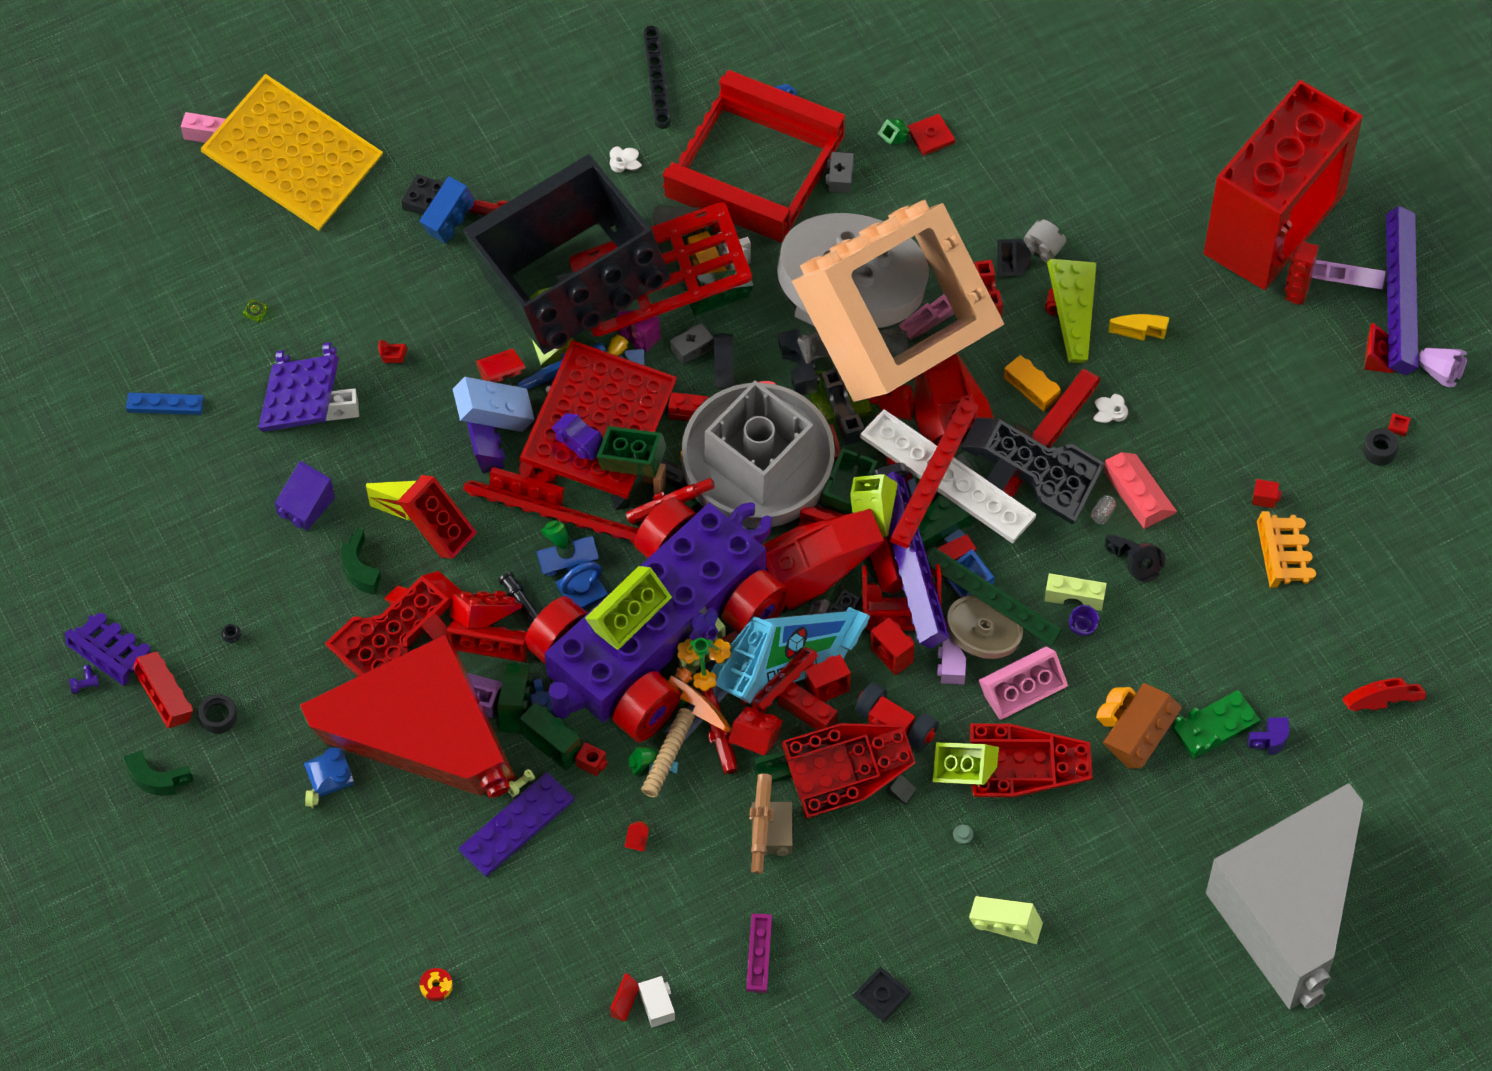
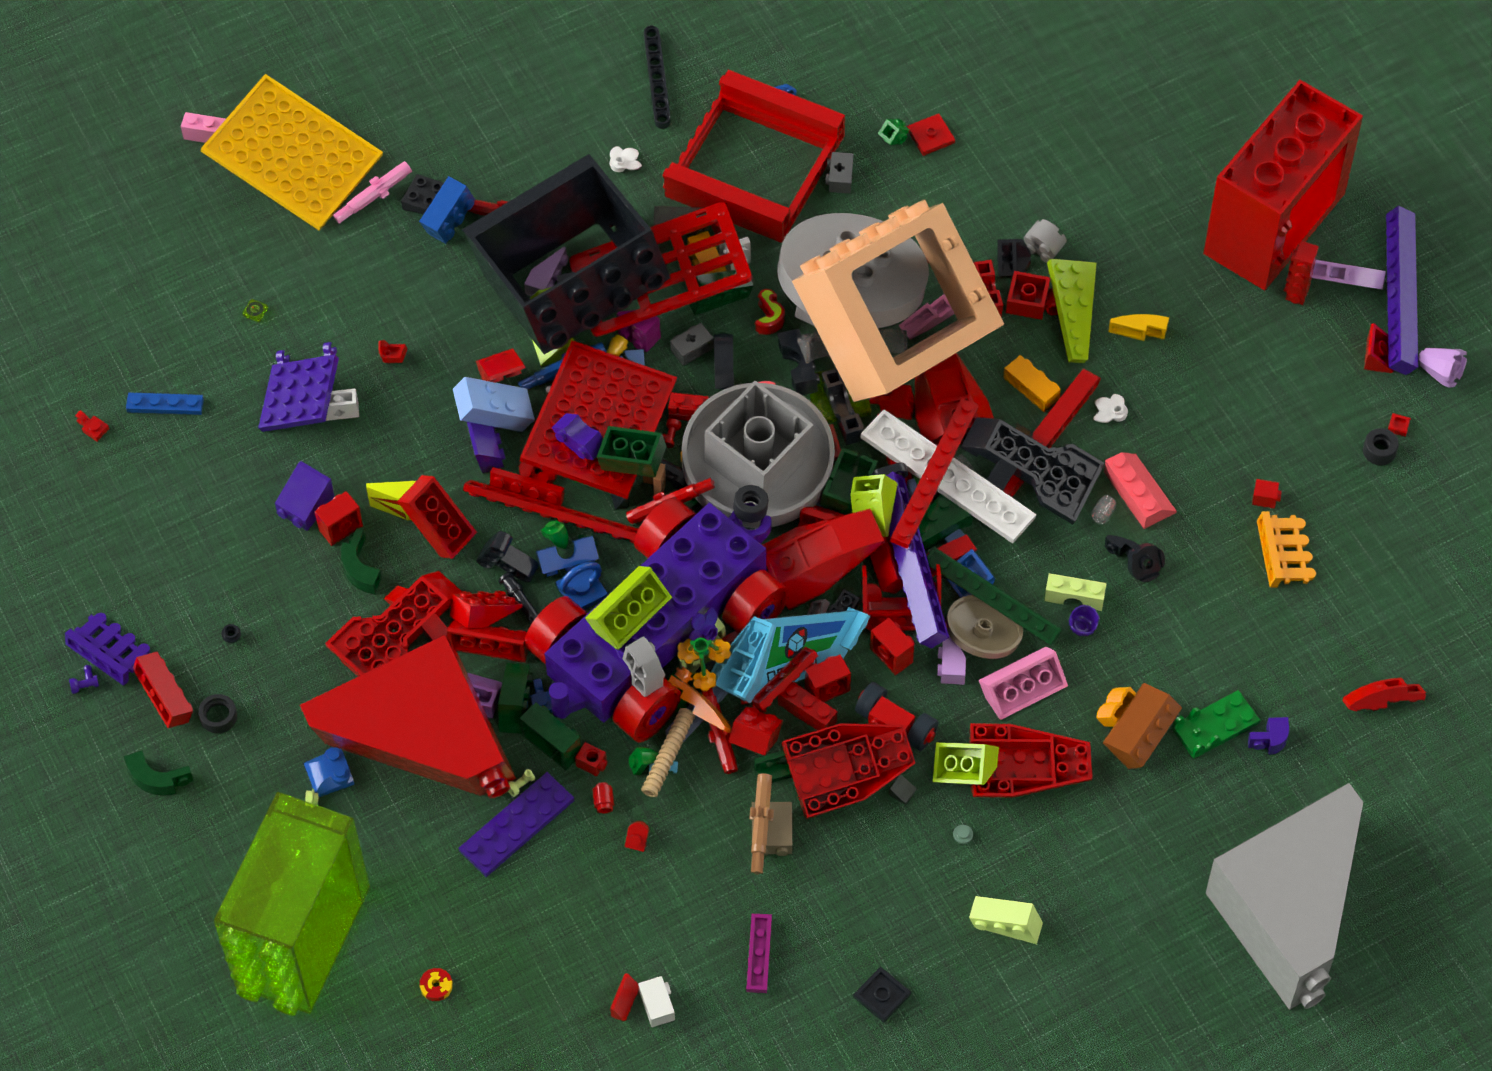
none -> red plate [75,410,109,442]
none -> clear neon green door [214,792,370,1016]
none -> red brick [314,491,363,546]
none -> bright pink piece [333,161,412,224]
none -> black beam [476,531,539,582]
none -> lavender slope [524,247,569,296]
none -> red brick [592,782,614,814]
none -> light grey brick [622,636,665,697]
none -> red piece [662,418,682,448]
none -> black tyre [733,485,769,523]
none -> red animal [755,289,785,335]
none -> red brick [1006,271,1051,320]

